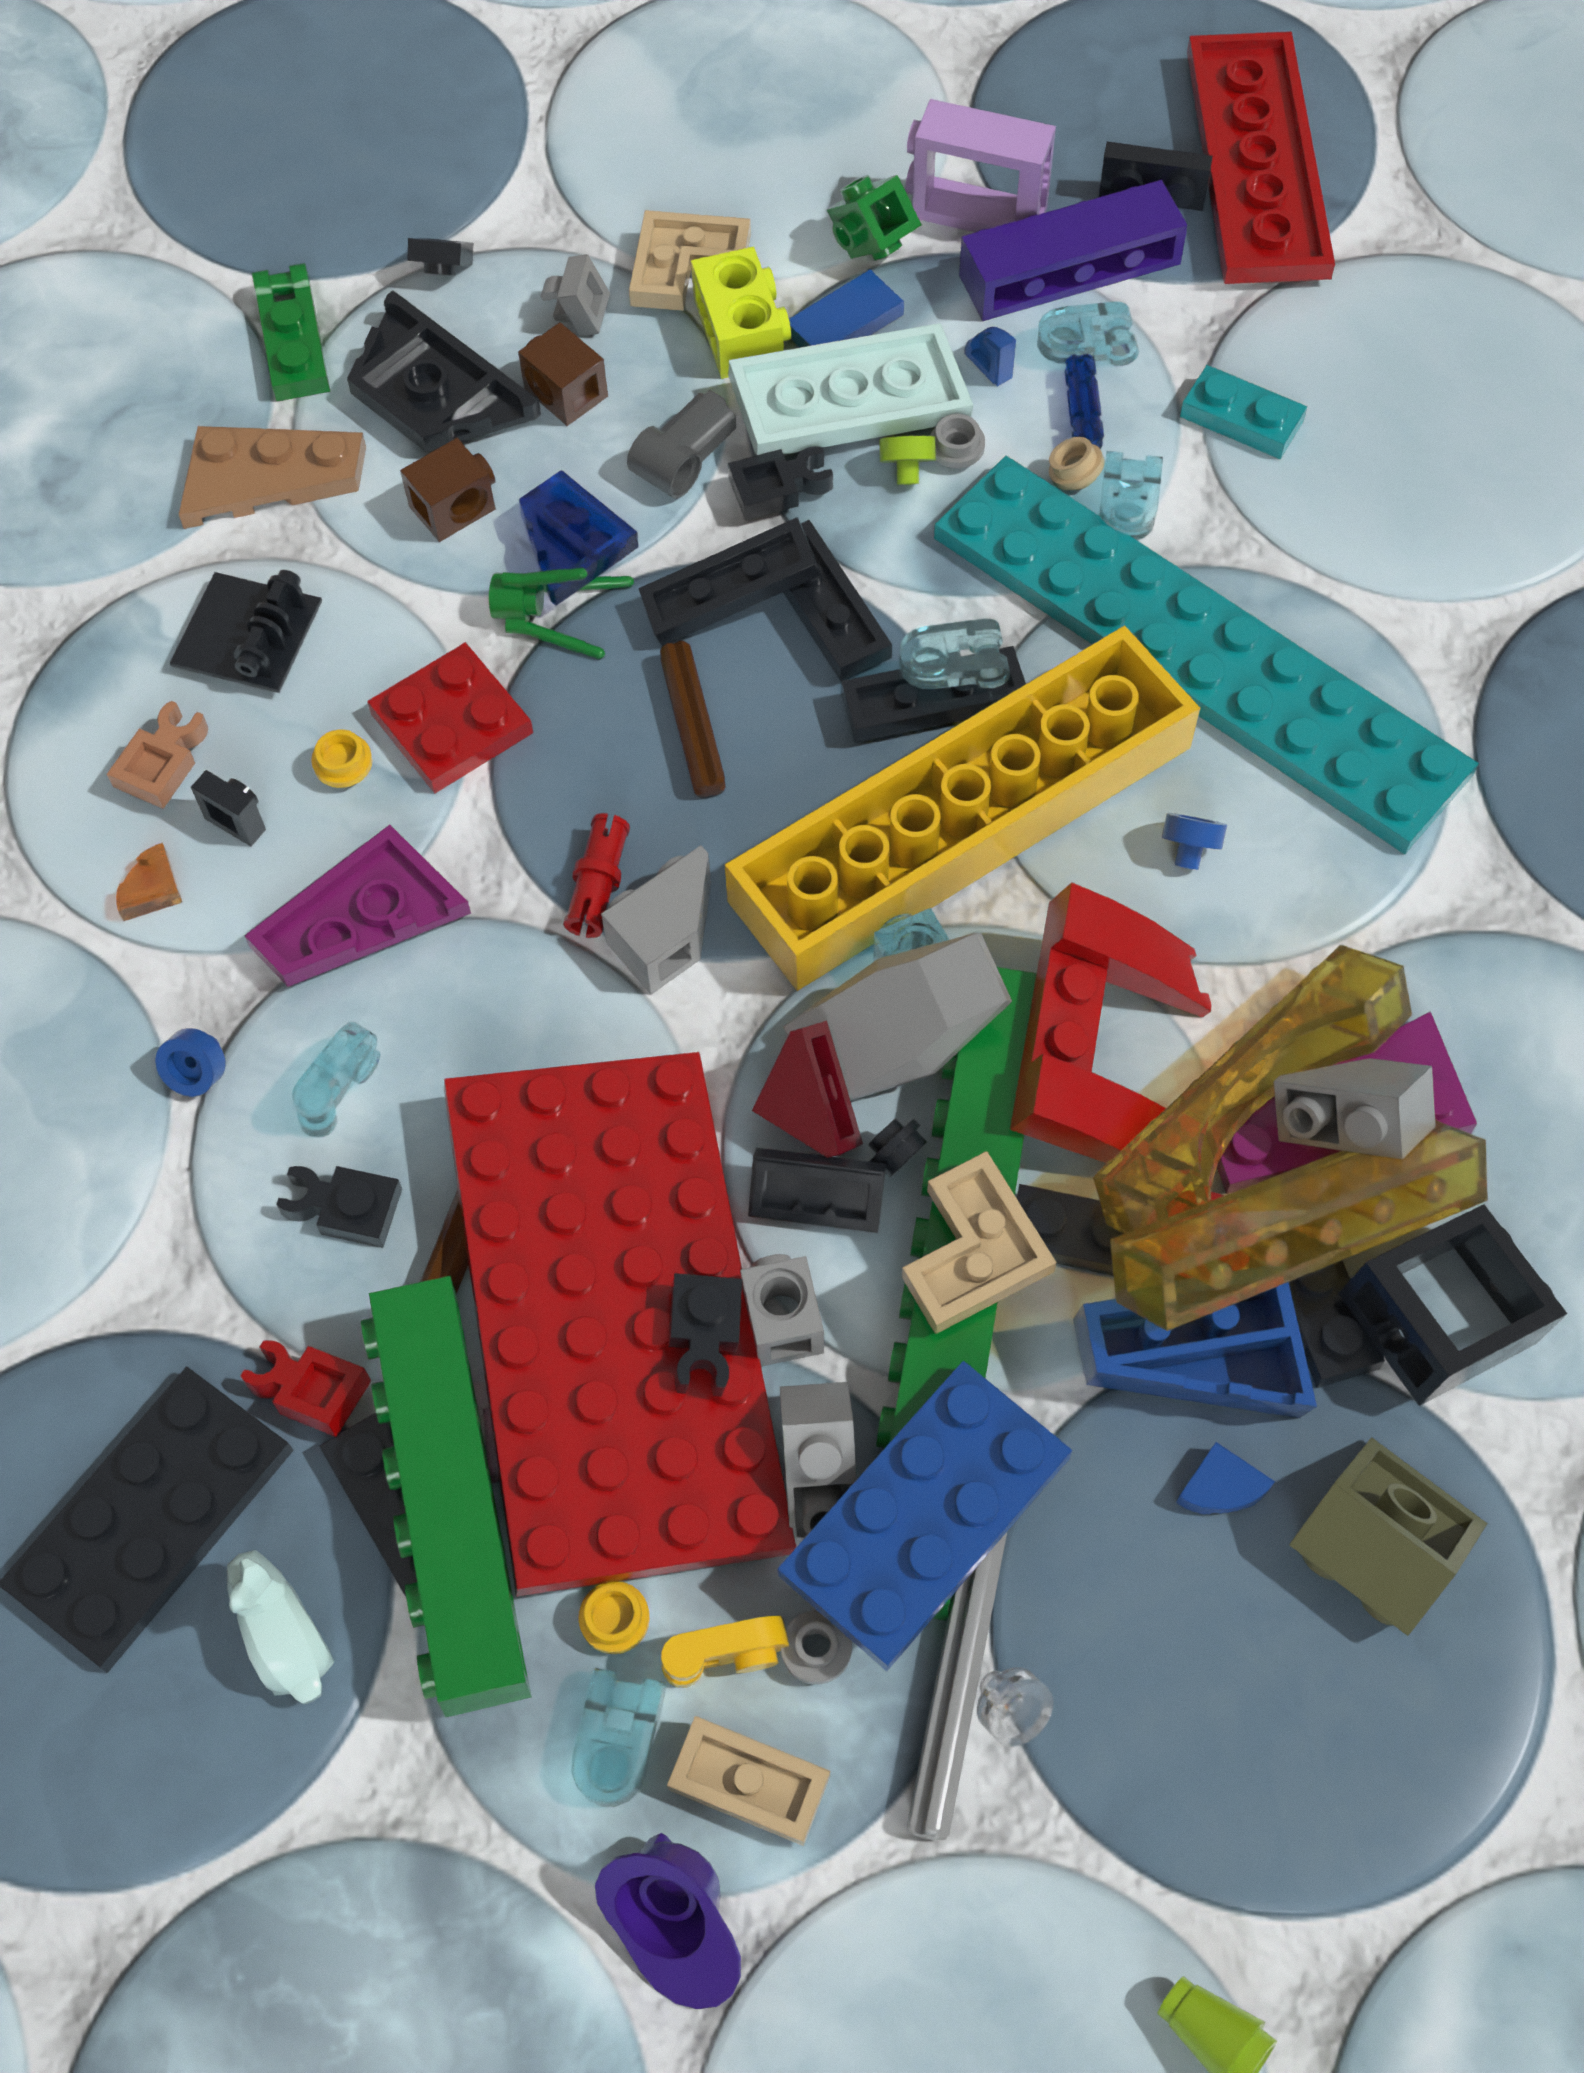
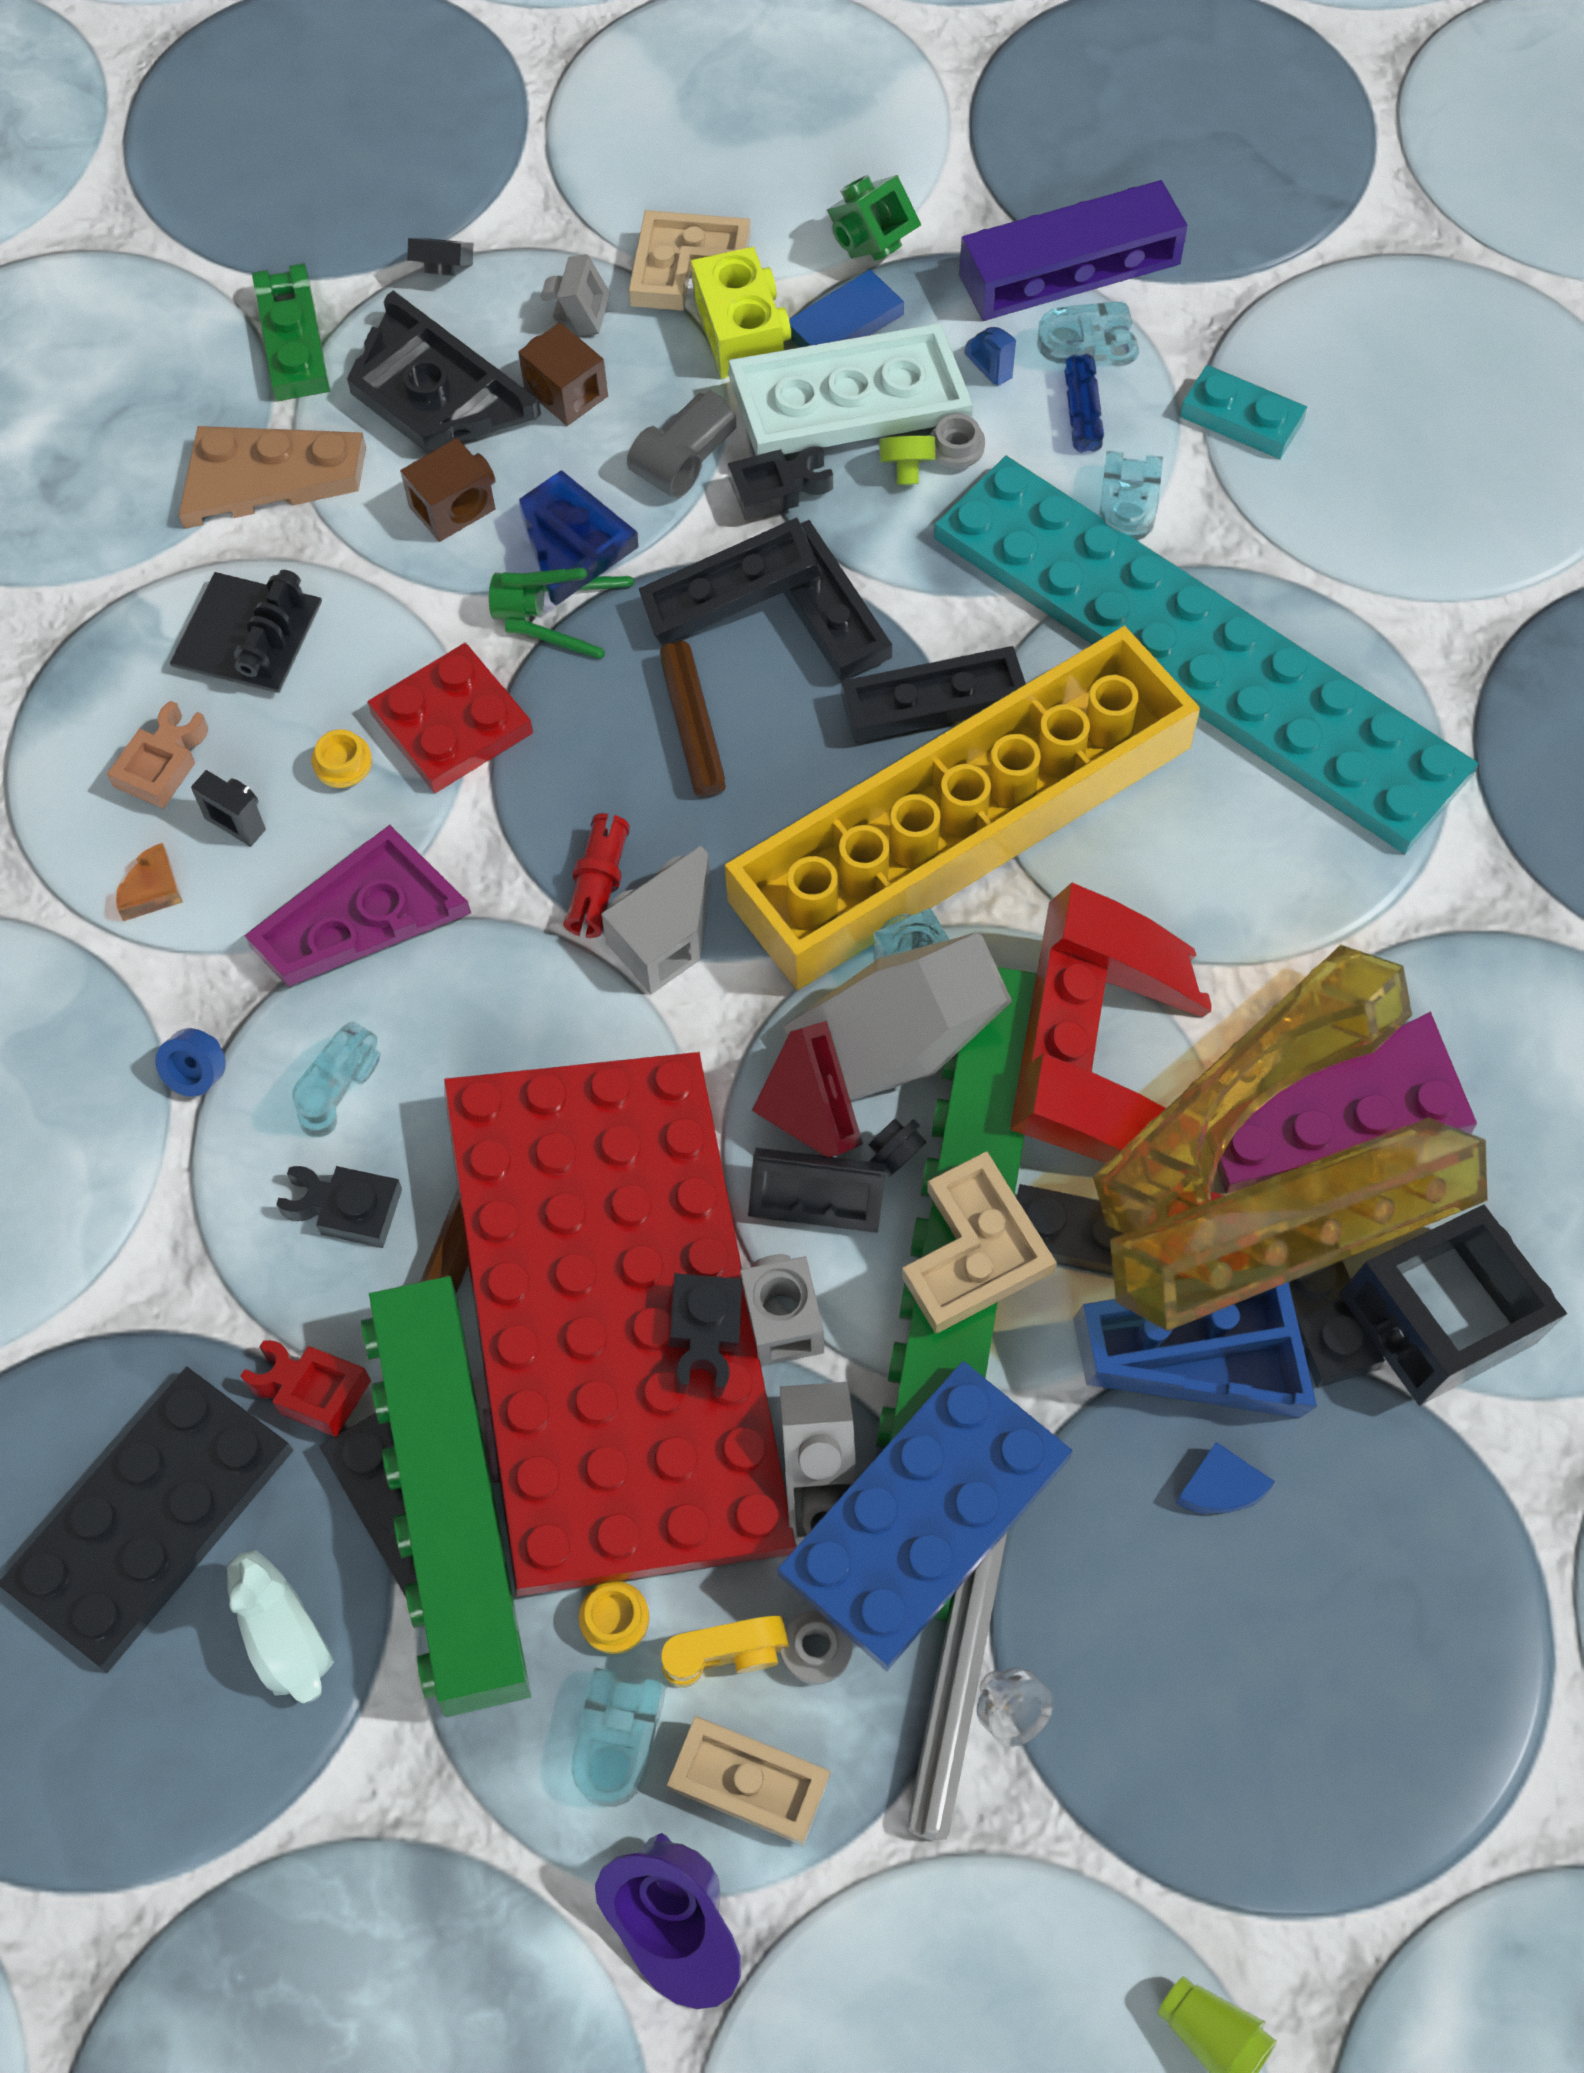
clear light blue plate [899,619,1011,689] -> none
lavender window [905,99,1056,232] -> none
tan plate [1049,437,1105,490] -> none
black plate [1099,141,1213,211] -> none
blue tile [1162,813,1227,870] -> none
red plate [1187,31,1335,284] -> none
light grey slope [1274,1058,1436,1159] -> none
olive slope [1289,1437,1488,1636] -> none

